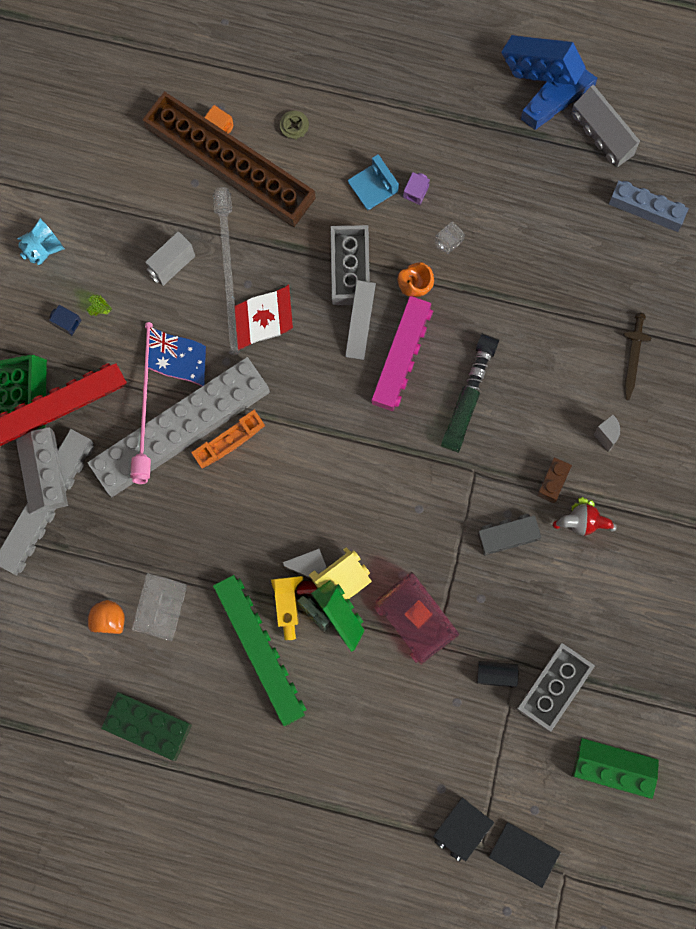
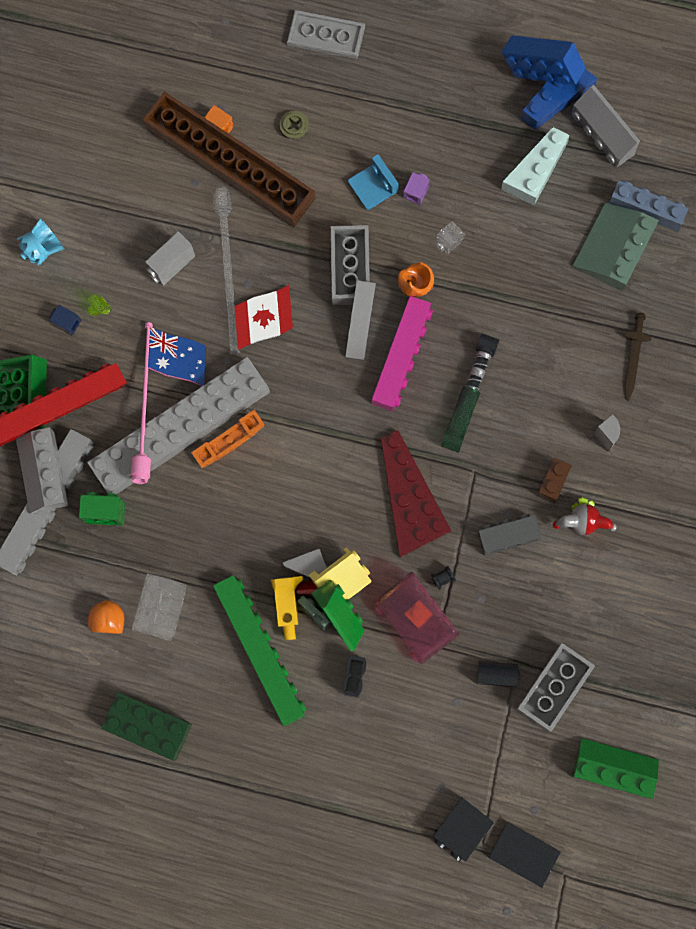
none -> green brick [79,492,126,526]
none -> light grey tile [287,10,365,59]
none -> black brick [342,655,366,698]
none -> dark red wing [381,430,451,558]
none -> black bush [431,566,456,590]
none -> light aqua wedge [501,127,570,205]
none -> sand green slope [572,203,659,291]

